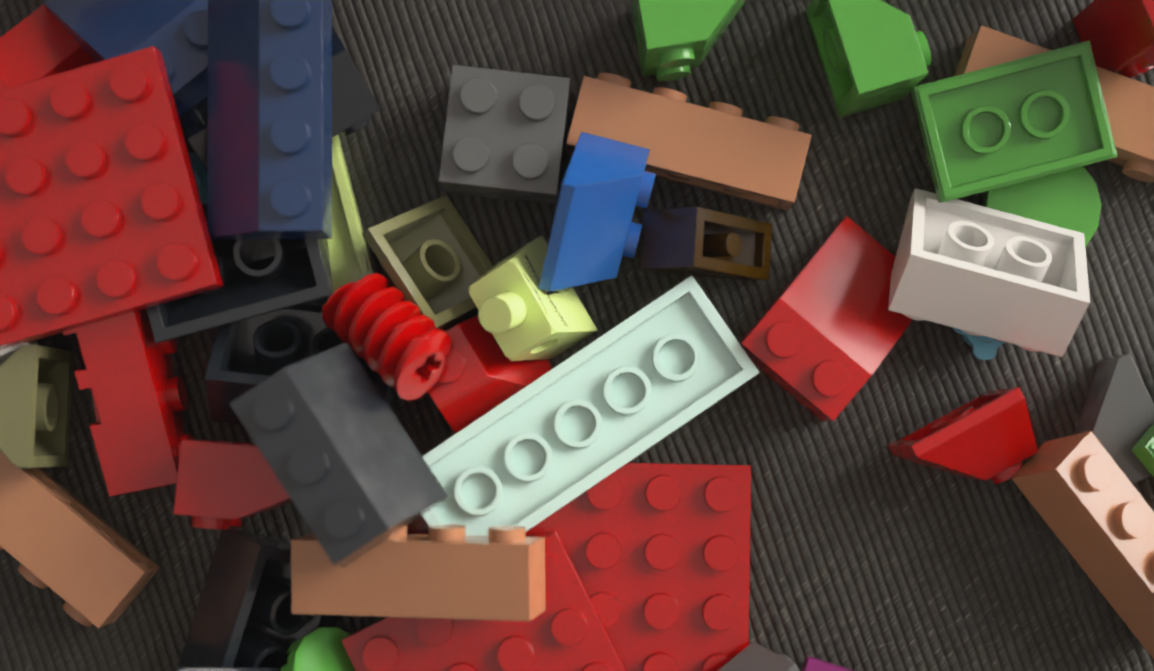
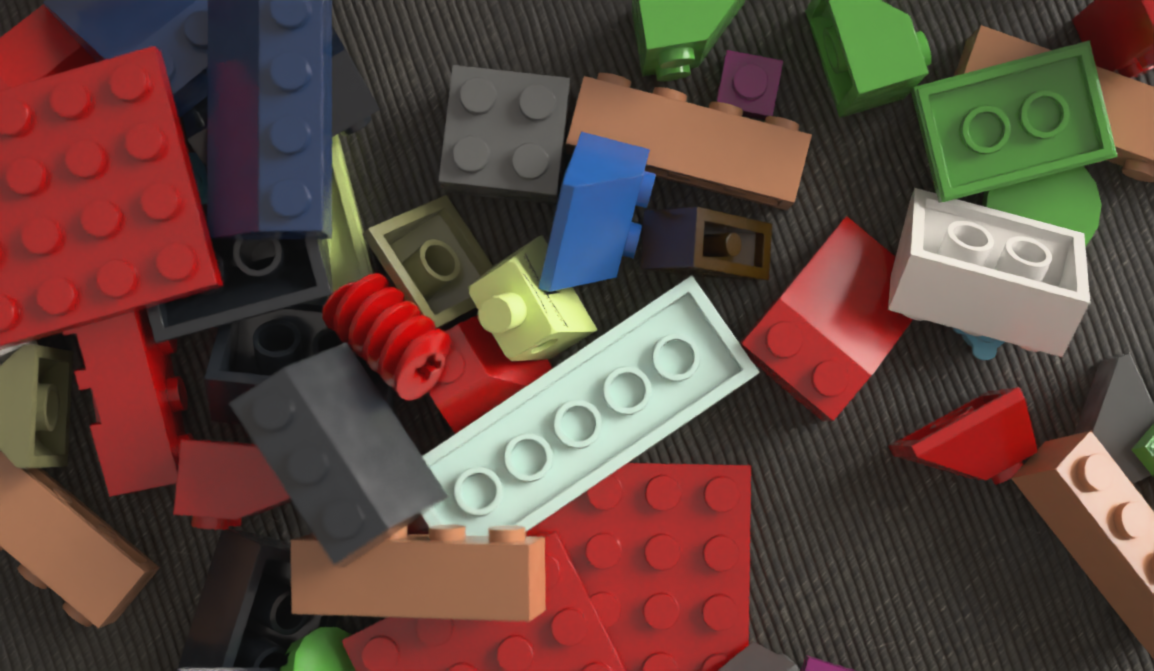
none -> magenta plate [716,50,783,120]

